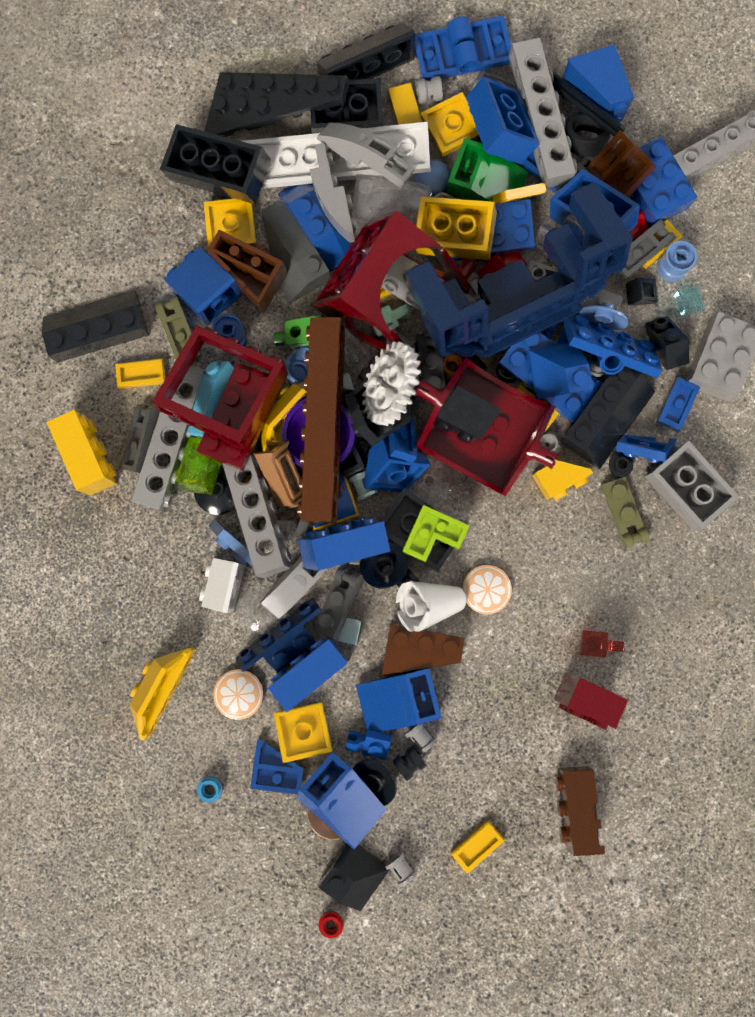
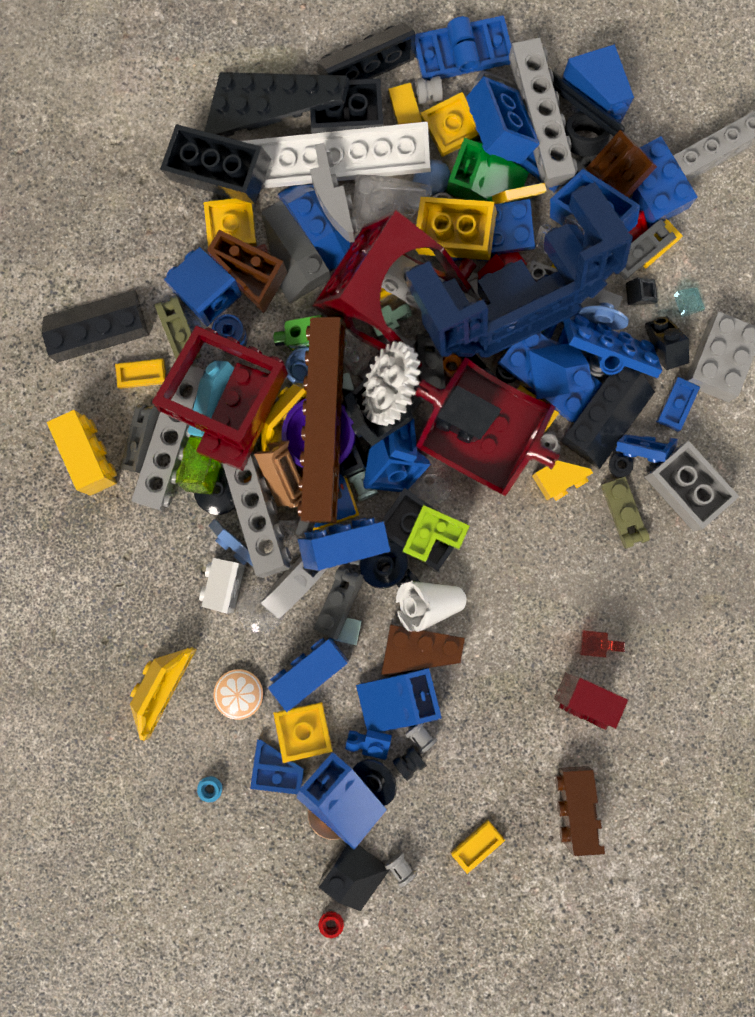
dark blue bracket [236,598,322,673] -> none
light grey slope [317,123,415,188] -> none
dish [462,565,512,614] -> none
medium blue wheel [656,241,697,282] -> none

